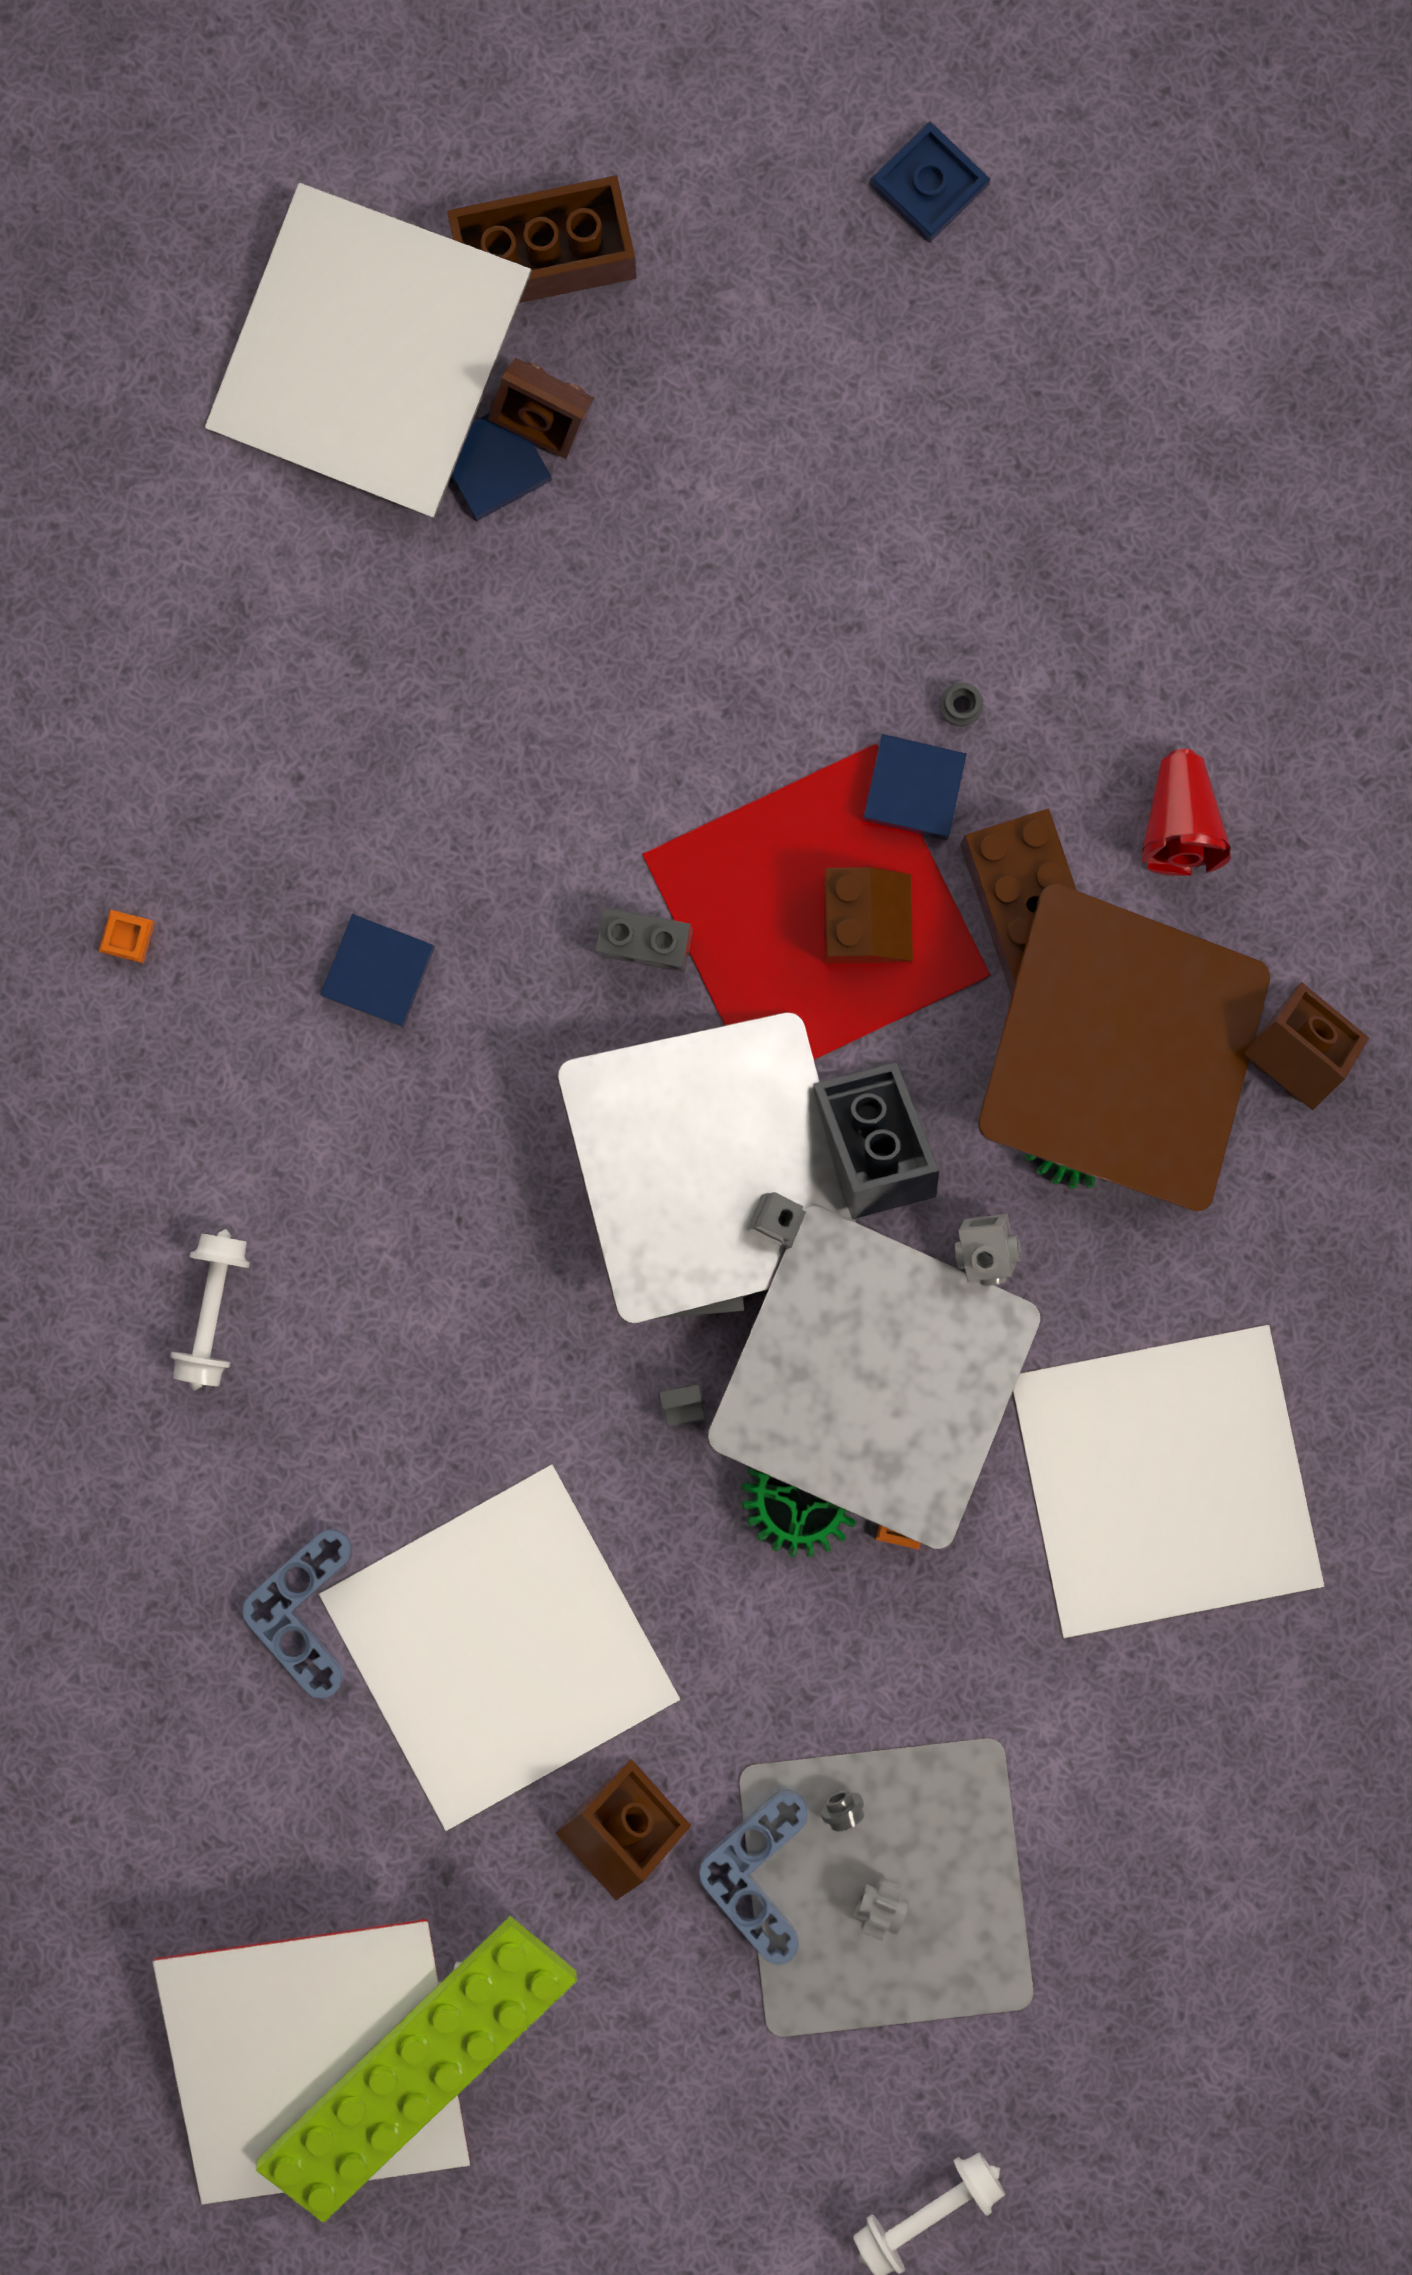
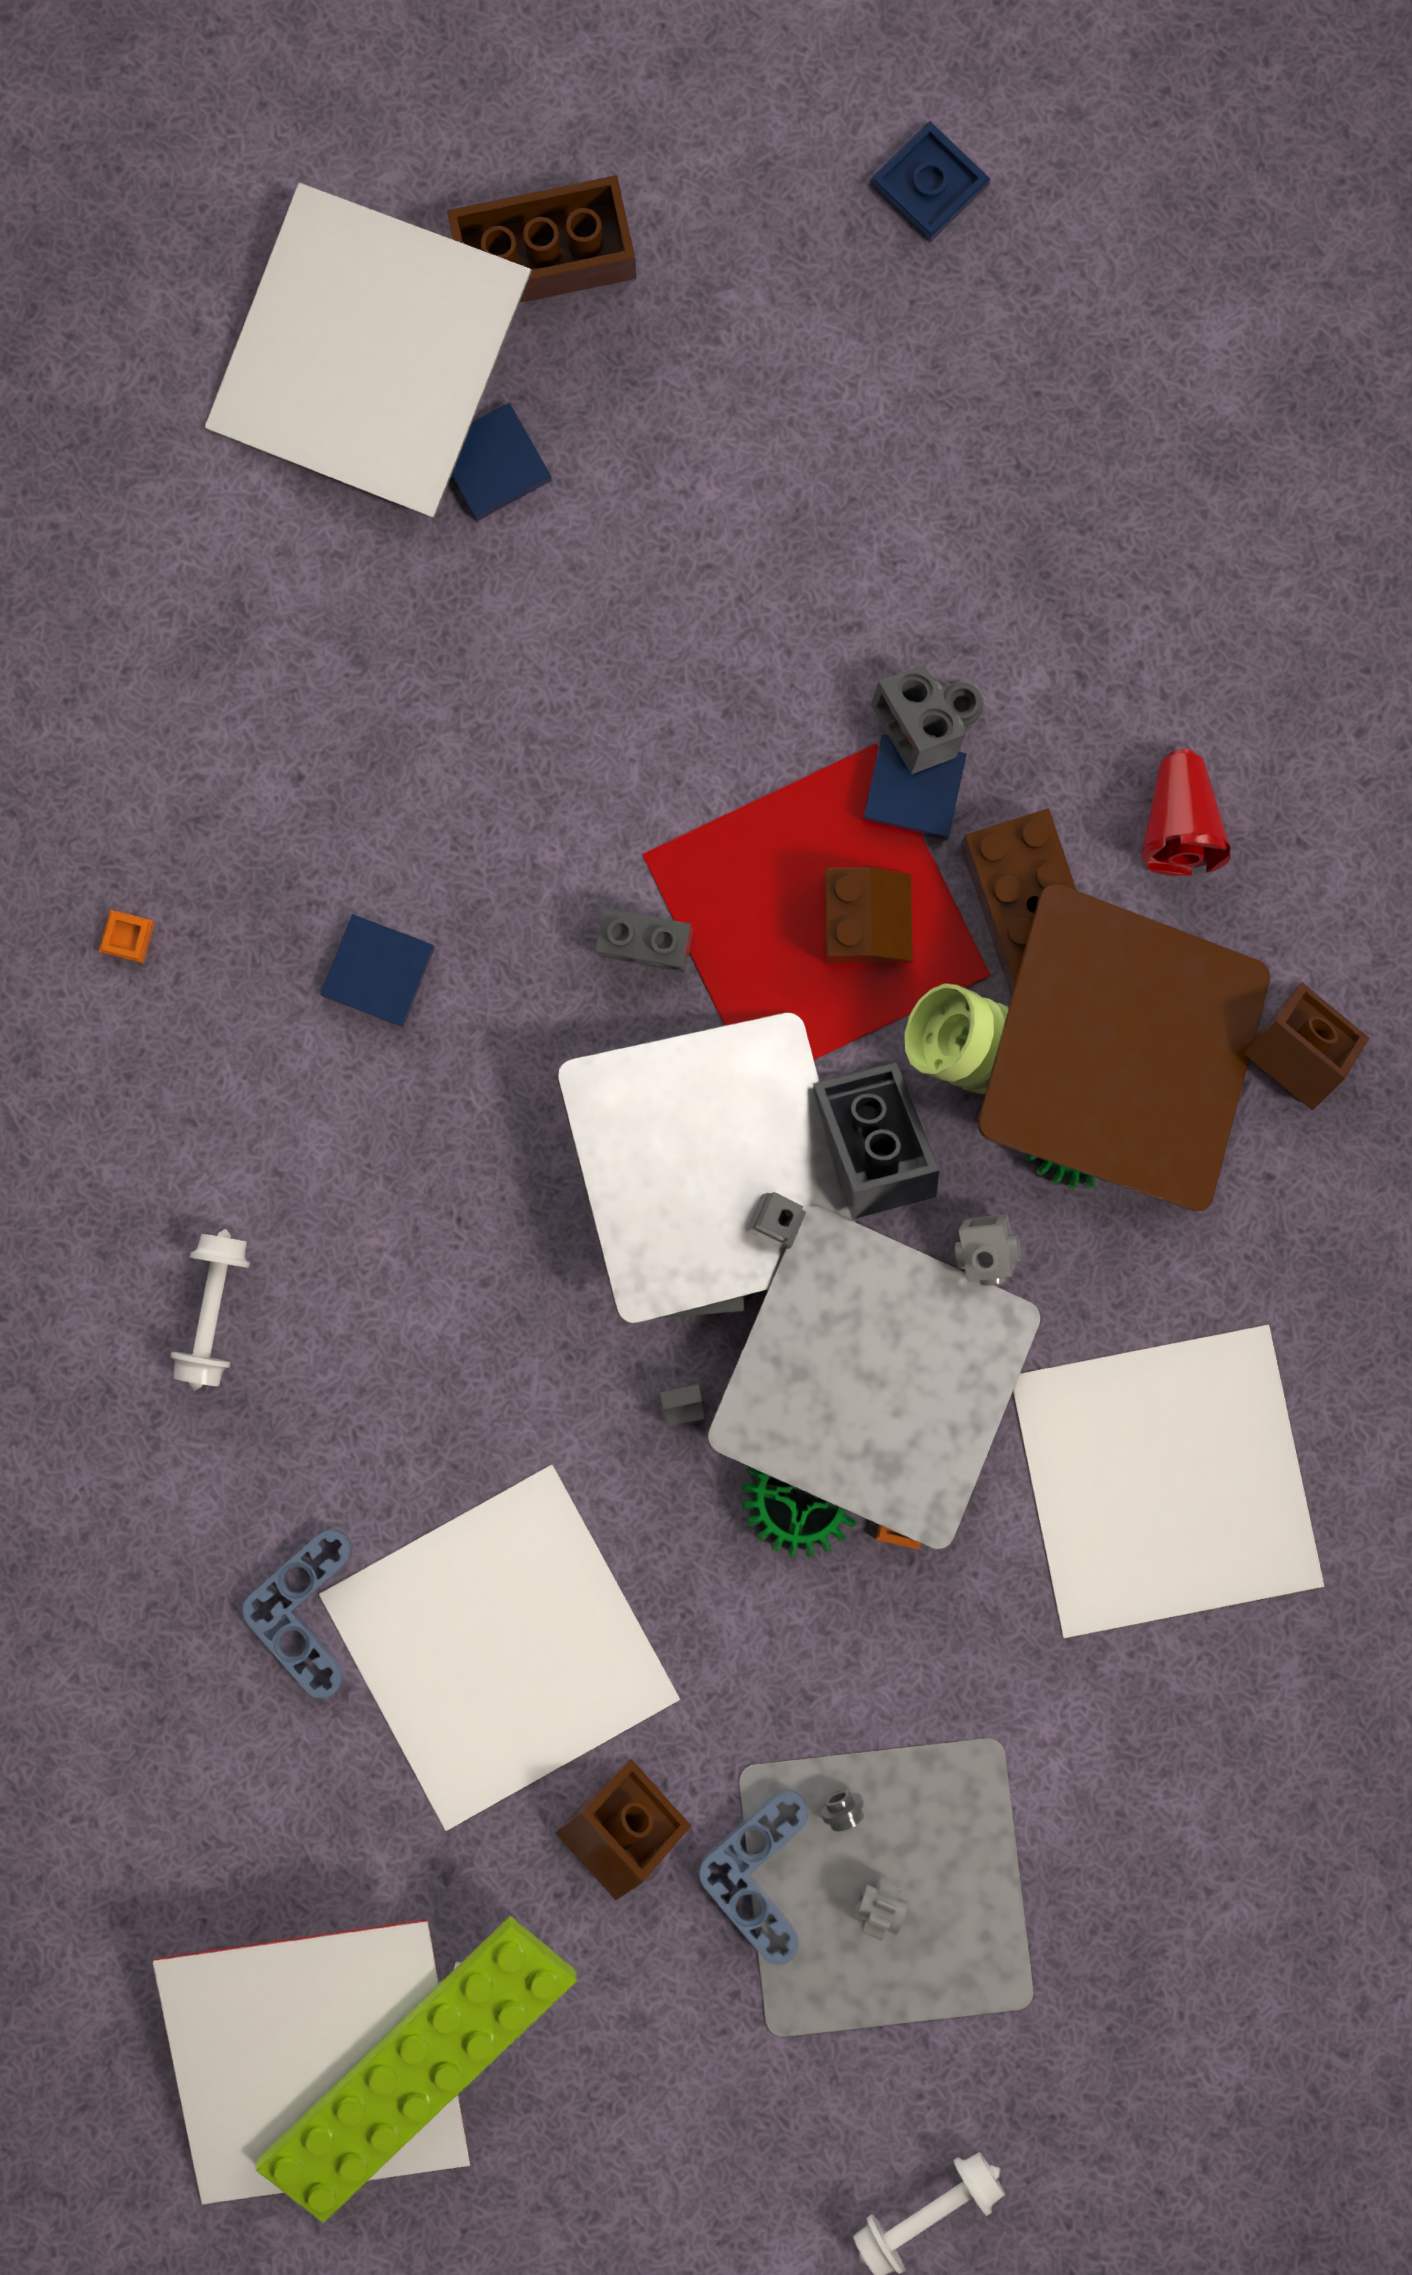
reddish brown slope [488,358,594,459] -> none
none -> dark grey brick [871,665,966,774]
none -> yellowish green wheel [905,984,1009,1094]

